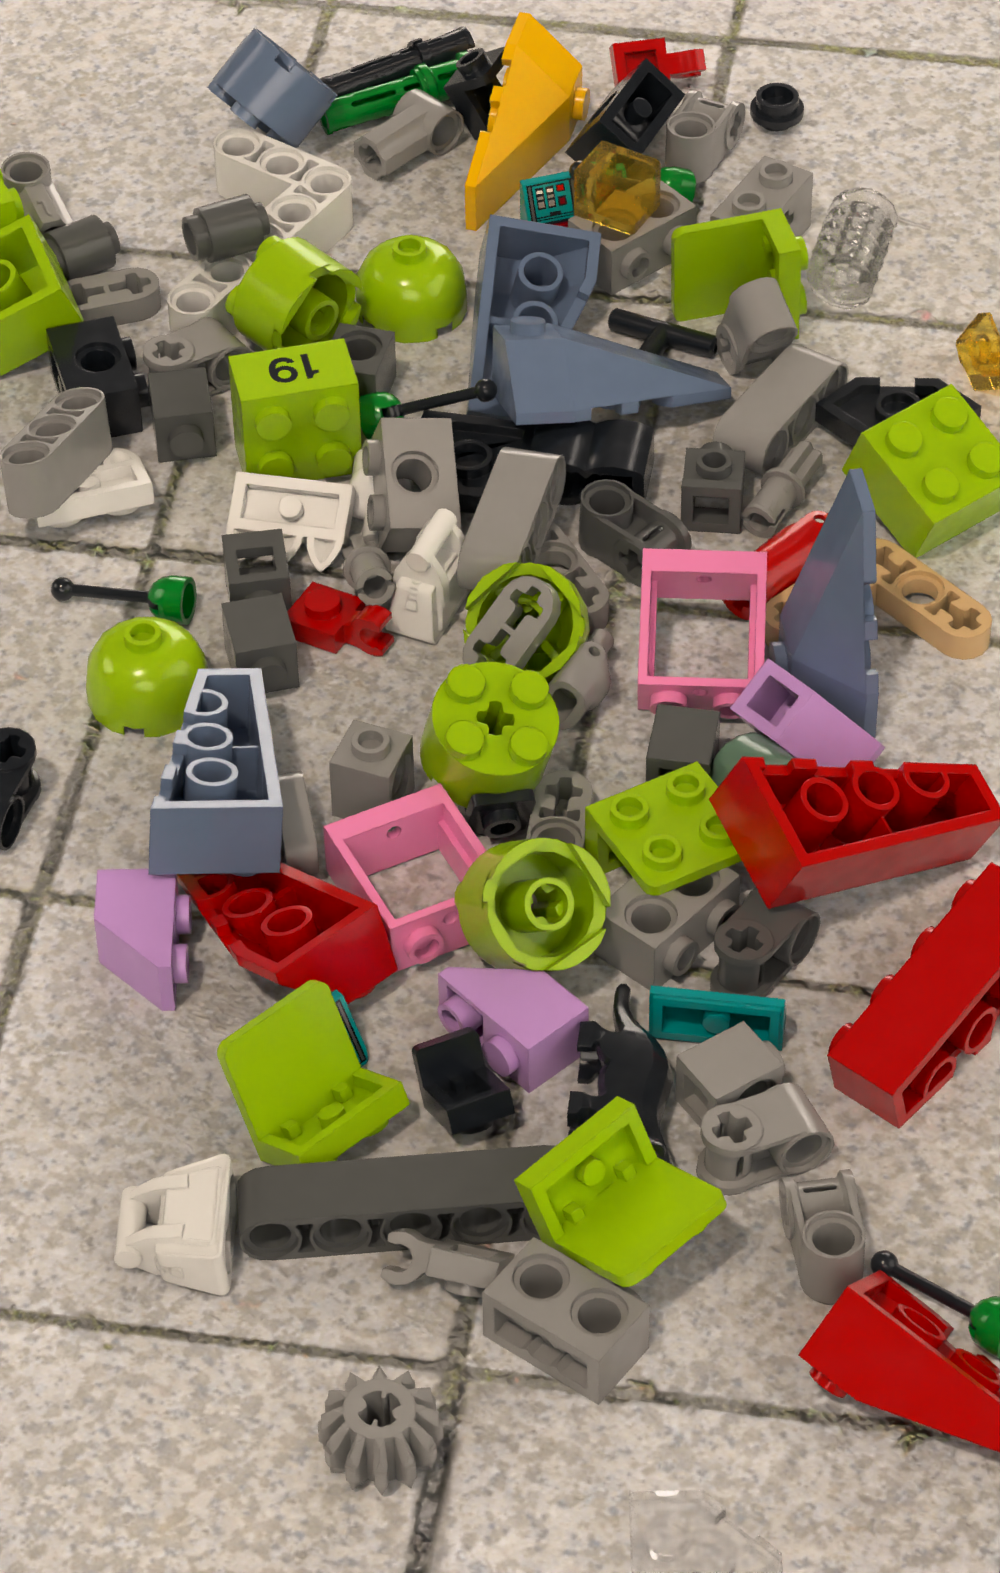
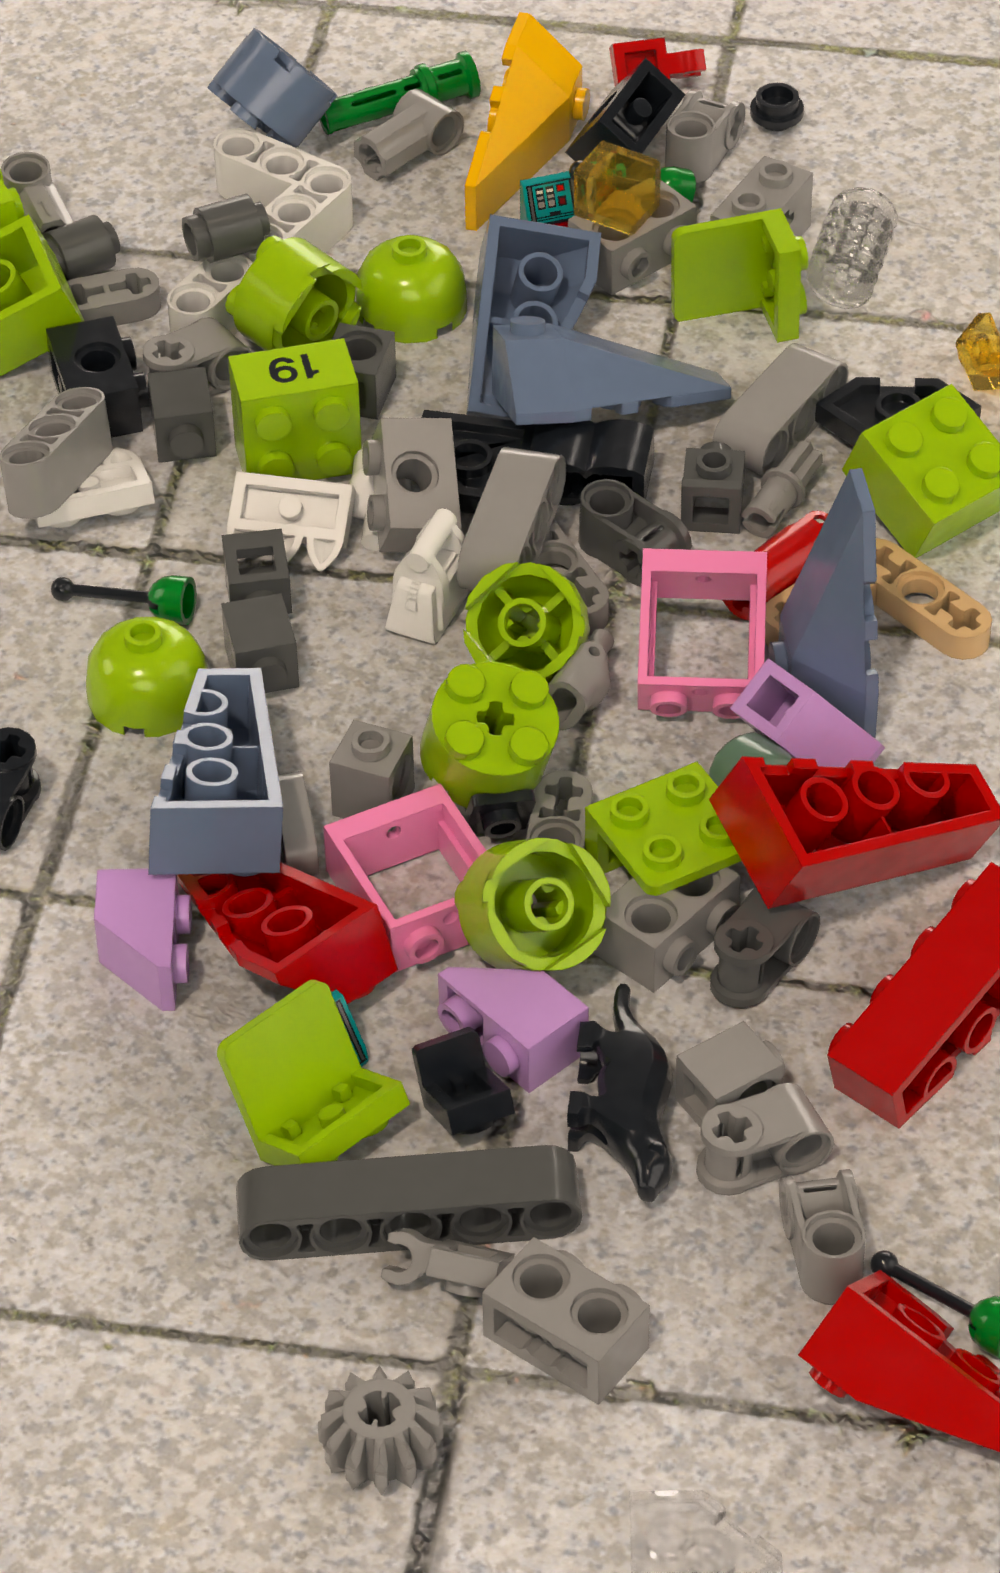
white piece [114,1153,237,1296] -> none
red plate [287,582,394,656] -> none
black pin [320,26,475,97] -> none
light grey axle [342,534,395,606] -> none
hinge [359,378,497,439] -> none
black bracket [443,47,505,140] -> none
light grey beam [462,576,561,669] -> none
lime bracket [514,1096,727,1287] -> none
black piece [608,308,718,358] -> none
dark grey brick [646,704,720,782] -> none
teal slope [649,985,787,1051] -> none
light grey piece [716,277,798,374] -> none

